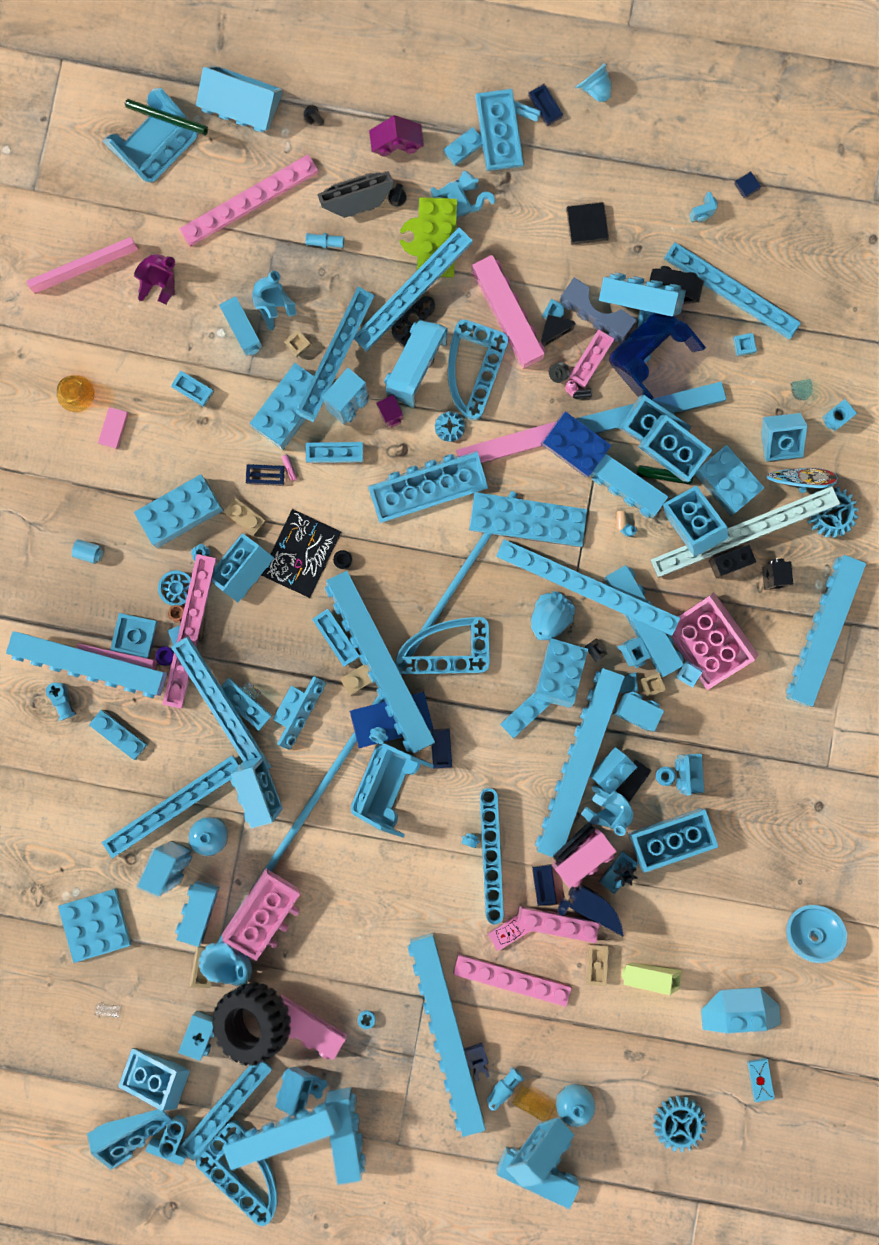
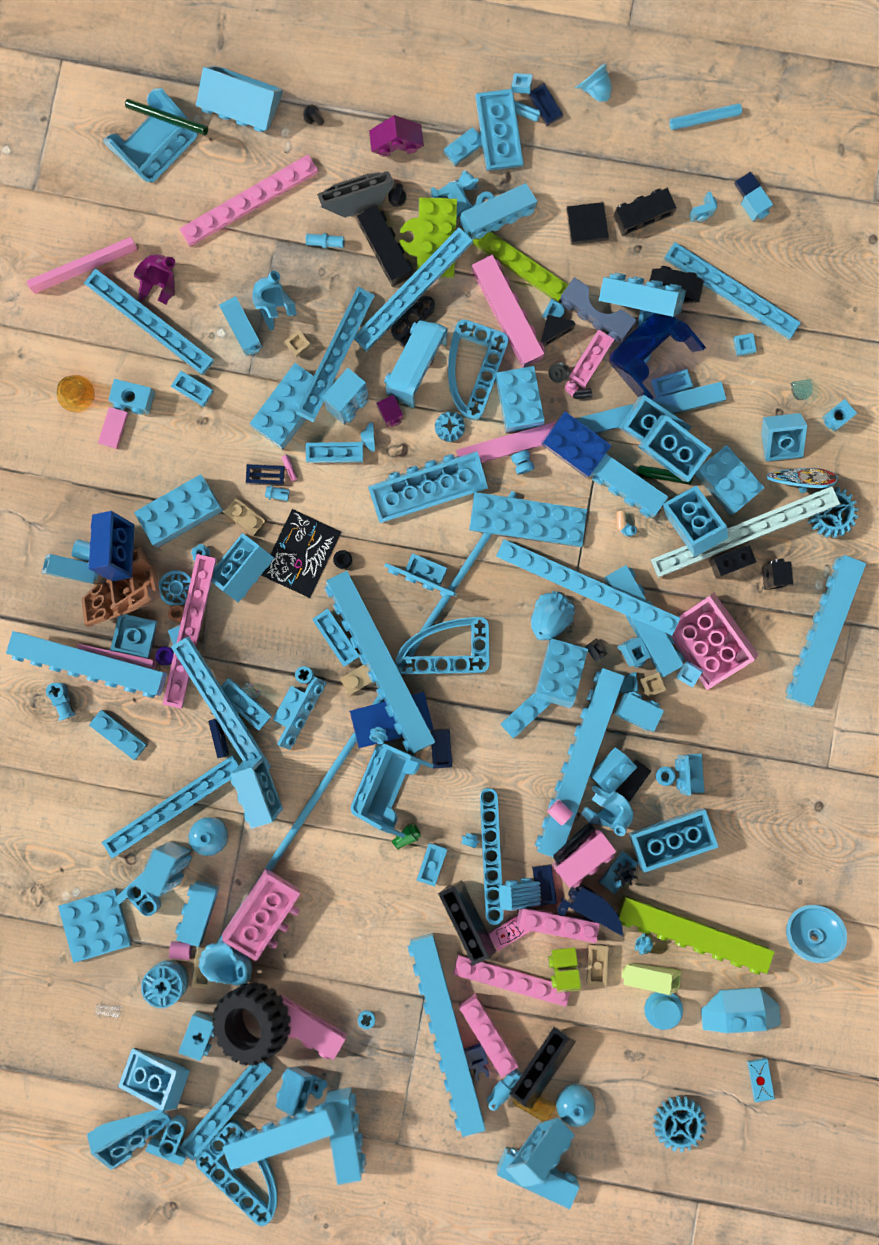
none -> medium azure slope [41,554,98,584]
none -> nougat wedge [82,546,161,627]
none -> medium azure plate [84,268,214,376]
none -> blue brick [88,511,134,581]
none -> medium azure brick [108,379,155,415]
none -> medium azure tile [114,873,161,916]
none -> medium azure wheel [141,960,189,1008]
none -> bright pink gear [169,941,192,960]
none -> dark blue tile [208,719,229,758]
none -> medium azure pin [265,485,290,502]
none -> medium azure gear [295,666,314,684]
none -> black brick [357,205,413,287]
none -> medium azure piece [361,423,375,452]
none -> medium azure bracket [384,553,458,599]
none -> green cone [392,823,422,850]
none -> medium azure plate [416,843,447,887]
none -> black brick [438,880,496,965]
none -> medium azure brick [459,183,537,240]
none -> bright pink brick [459,993,518,1078]
none -> lime plate [472,232,568,302]
none -> medium azure brick [495,366,545,433]
none -> medium azure brick [499,878,541,911]
none -> black brick [509,1026,576,1109]
none -> medium azure plate [511,73,533,94]
none -> medium azure wheel [511,450,535,475]
none -> bright pink gear [547,799,573,825]
none -> lime piece [548,947,581,993]
none -> black brick [613,187,677,236]
none -> lime brick [617,895,774,975]
none -> medium azure plate [635,933,653,955]
none -> medium azure piece [644,992,683,1030]
none -> medium azure tile [651,369,693,398]
none -> medium azure axle [669,103,742,130]
none -> medium azure brick [741,186,773,221]

